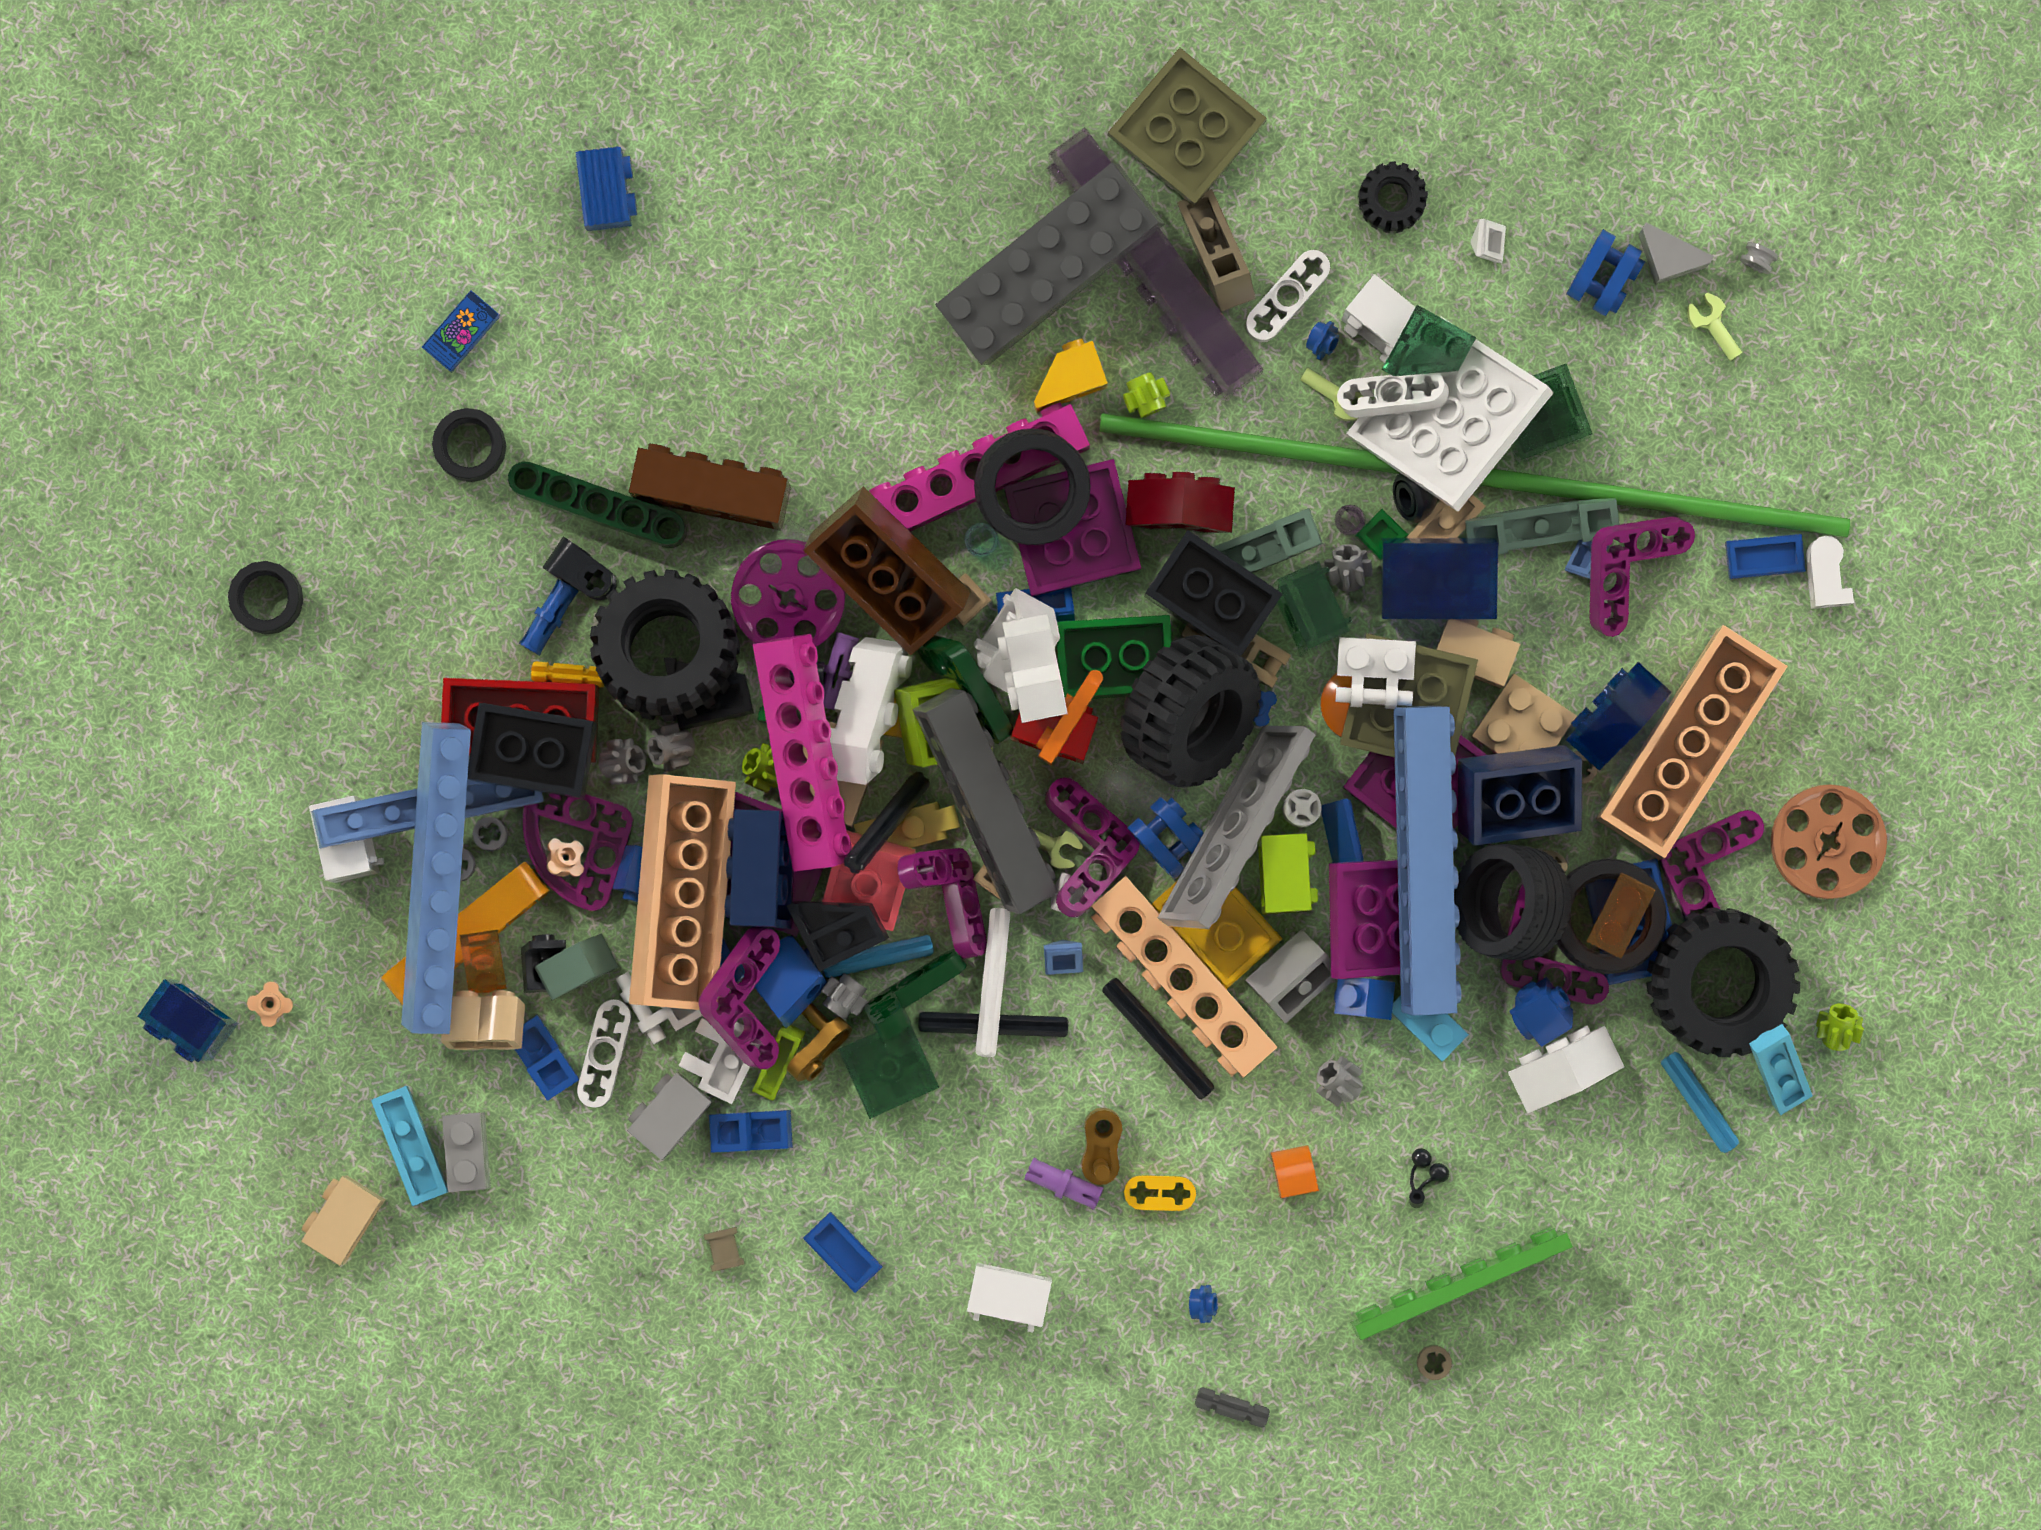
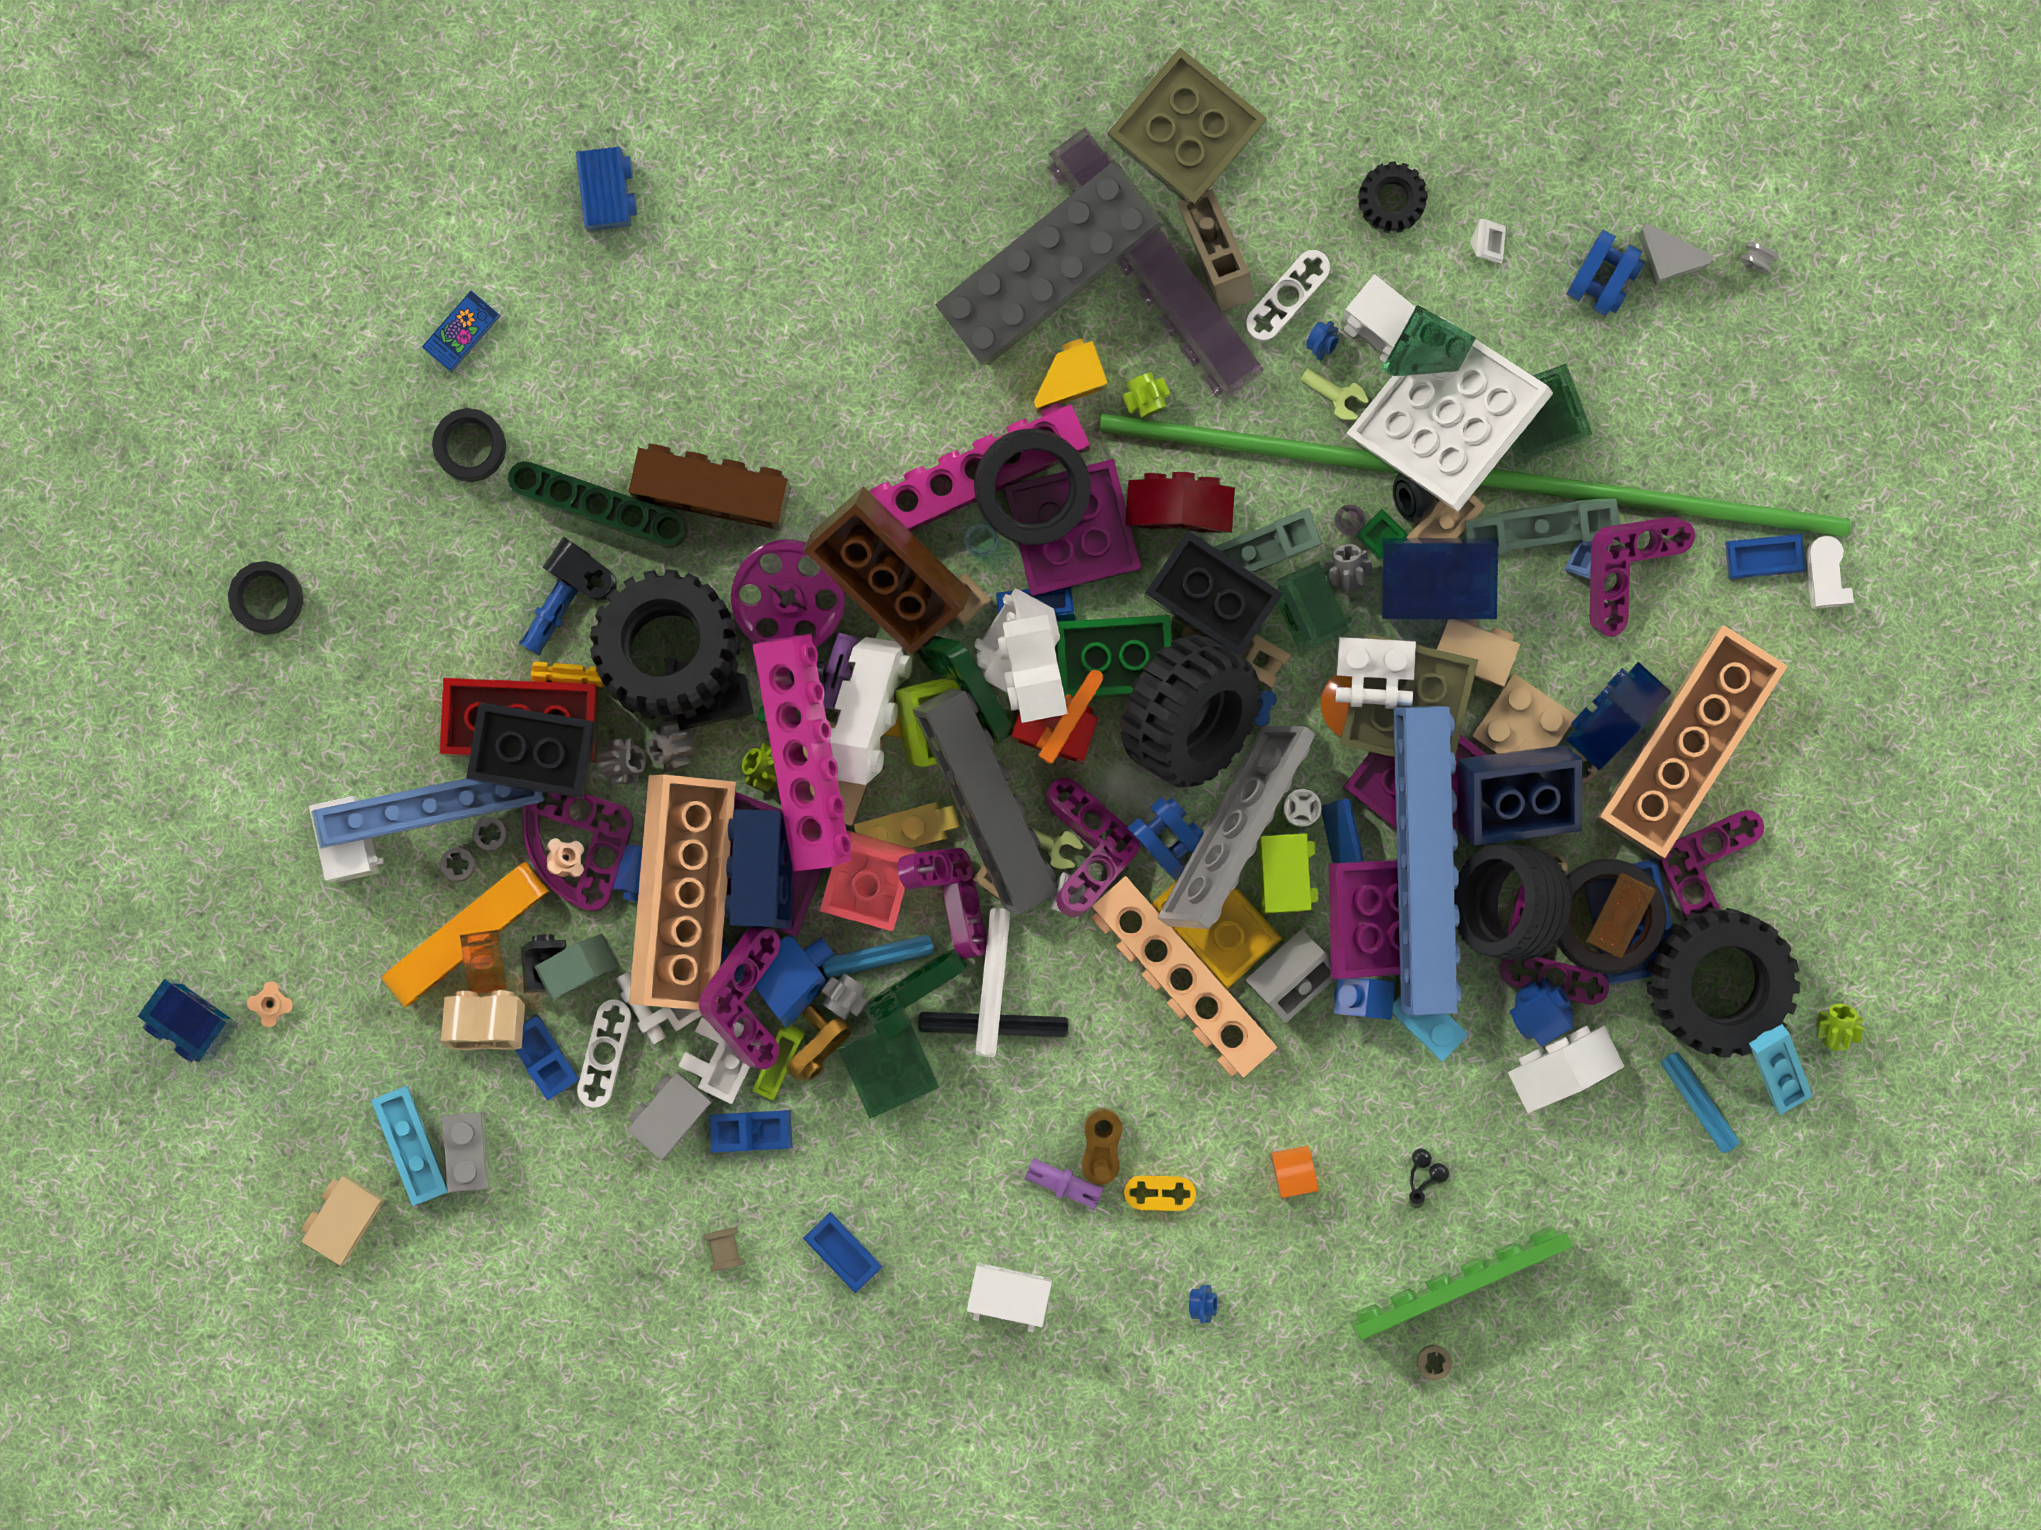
medium blue brick [401,722,471,1034] -> none
black wing [787,901,889,972] -> none
black axle [844,771,930,874] -> none
medium blue slope [1044,940,1083,975] -> none
black axle [1102,978,1214,1100] -> none
dark grey axle [1195,1387,1270,1428] -> none
light grey gear [1316,1056,1363,1107] -> none
white beam [1337,370,1449,418] -> none
yellowish green bar [1687,293,1742,361] -> none
nougat wedge [1771,785,1887,899] -> none

